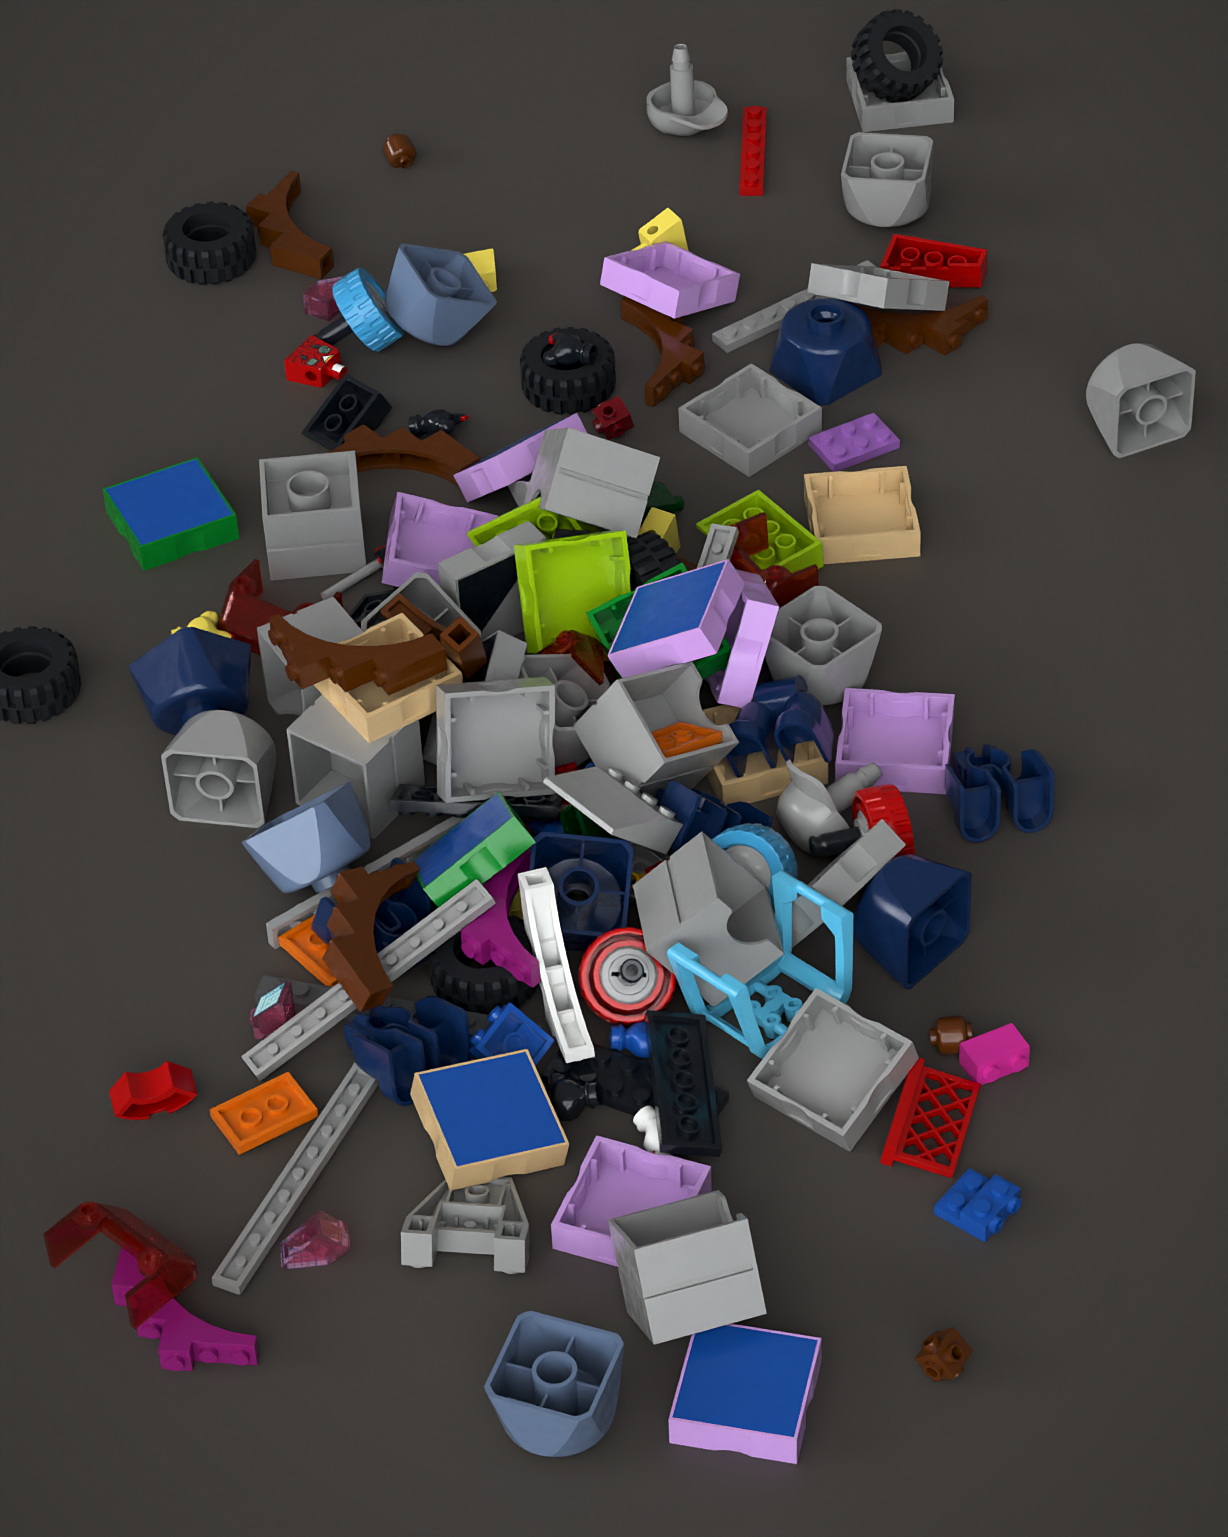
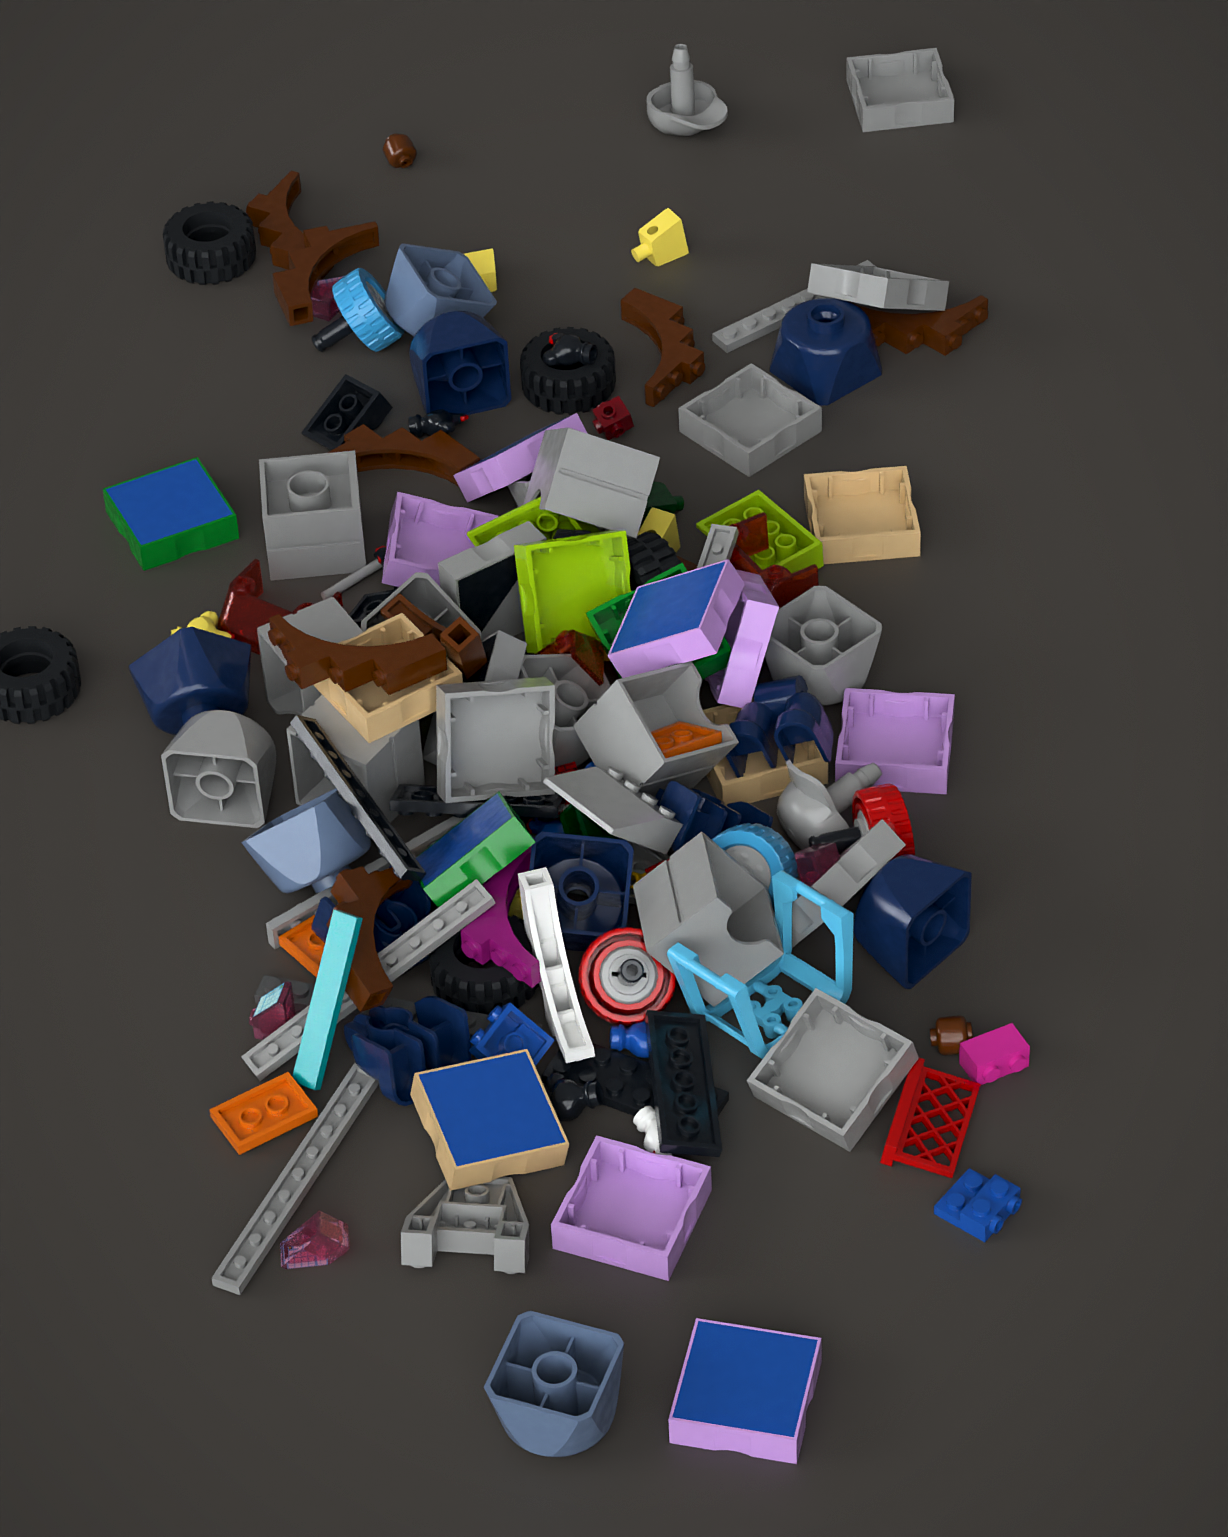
clear red windscreen [43,1202,197,1330] -> none
red brick [109,1061,197,1120] -> none
magenta arch [111,1227,260,1371] -> none
red torso [284,335,348,388] -> none
lavender tile [600,241,740,319] -> none
light grey piece [608,1190,767,1345] -> none
red plate [740,106,767,196] -> none
medium lavender plate [808,413,900,472] -> none
light grey piece [841,132,933,227] -> none
black tyre [851,9,943,102] -> none
red wedge [880,234,988,287] -> none
reddish brown brick [915,1327,973,1382] -> none
dark blue piece [945,744,1055,842] -> none
light grey piece [1086,343,1196,458] -> none
none -> reddish brown arch [272,221,379,326]
none -> black plate [290,715,426,882]
none -> tile [292,910,363,1090]
none -> dark blue piece [409,311,511,415]
none -> clear pink slope [794,843,840,887]

